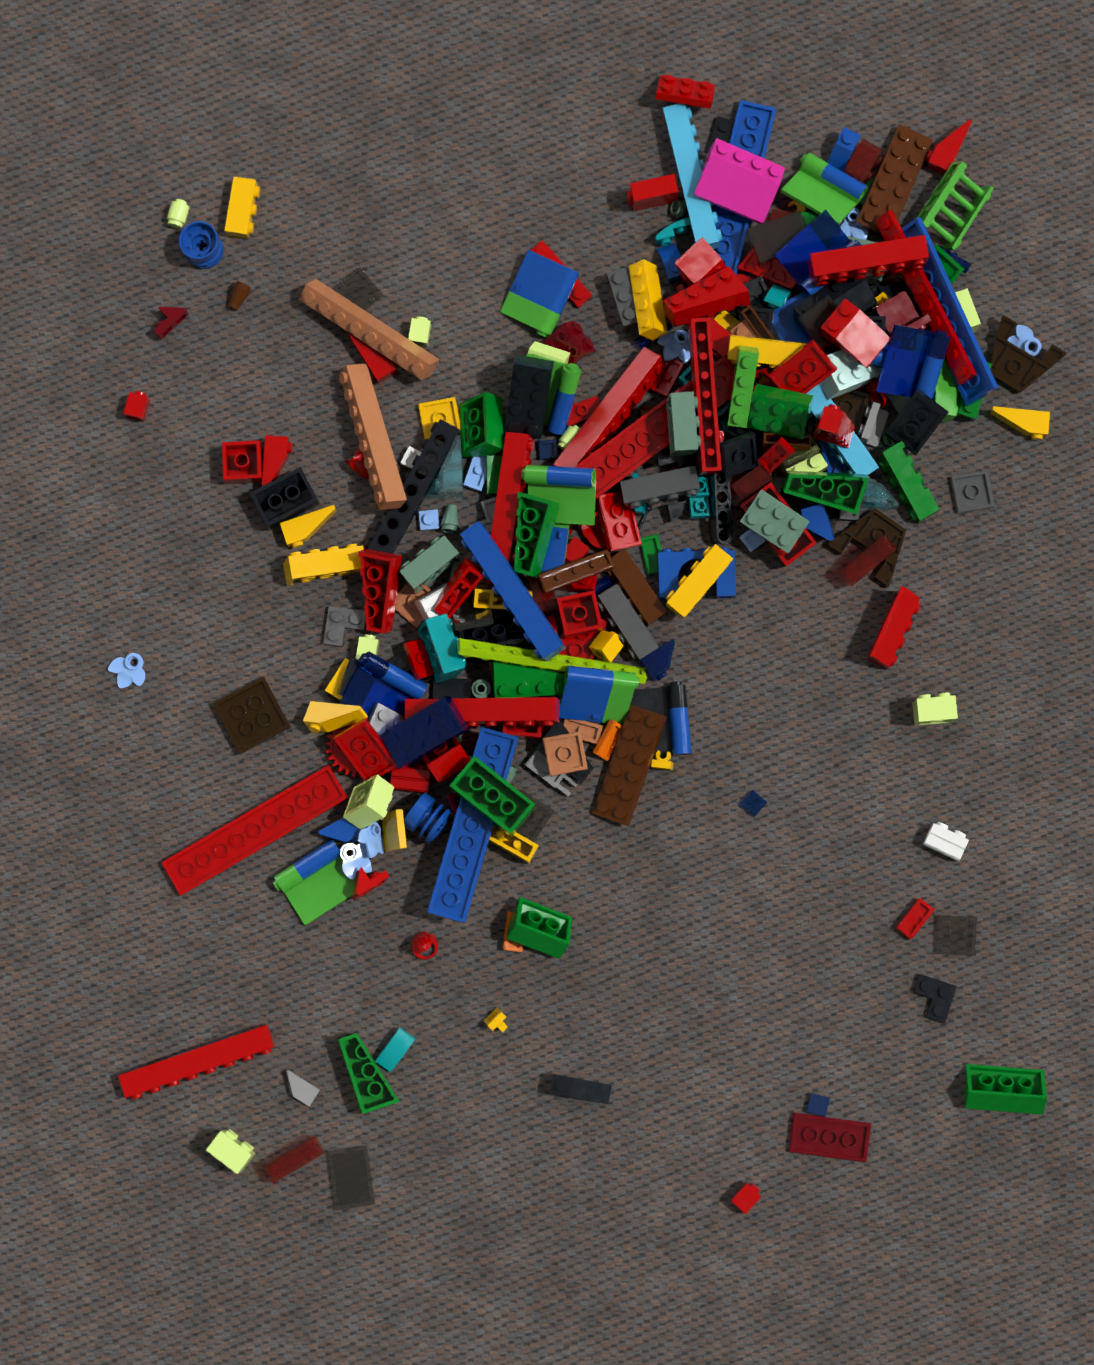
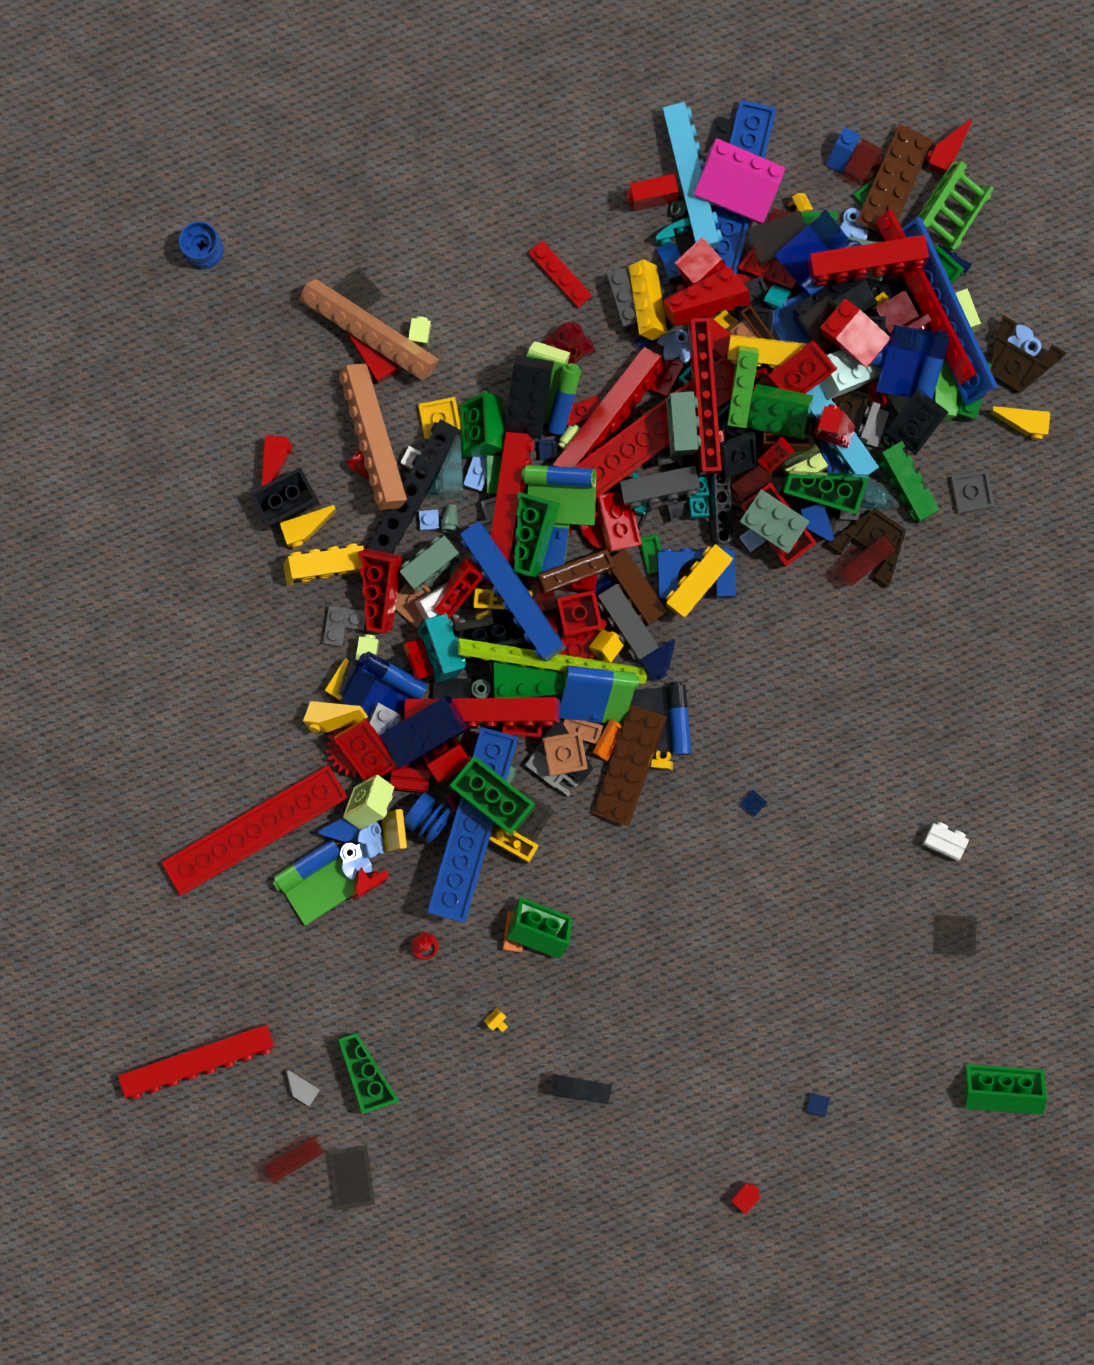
light blue plate [108,653,146,688] -> none
red brick [123,391,150,422] -> none
dark red slope [154,307,189,340] -> none
yellowish green brick [167,199,190,229] -> none
yellowish green brick [206,1129,256,1174] -> none
dark brown plate [213,677,291,755] -> none
red brick [222,440,263,484] -> none
yellow brick [224,177,260,239] -> none
reddish brown cone [228,281,251,310] -> none
teal slope [375,1027,415,1072] -> none
blue door [500,250,579,337] -> none
red brick [565,536,590,565] -> none
red plate [655,75,716,109] -> none
bright green door [781,153,868,225] -> none
dark red tile [788,1112,871,1163] -> none
red slope [866,586,921,669] -> none
red plate [896,898,935,940] -> none
yellowish green brick [912,693,958,726] -> none
black plate [913,974,957,1023] -> none

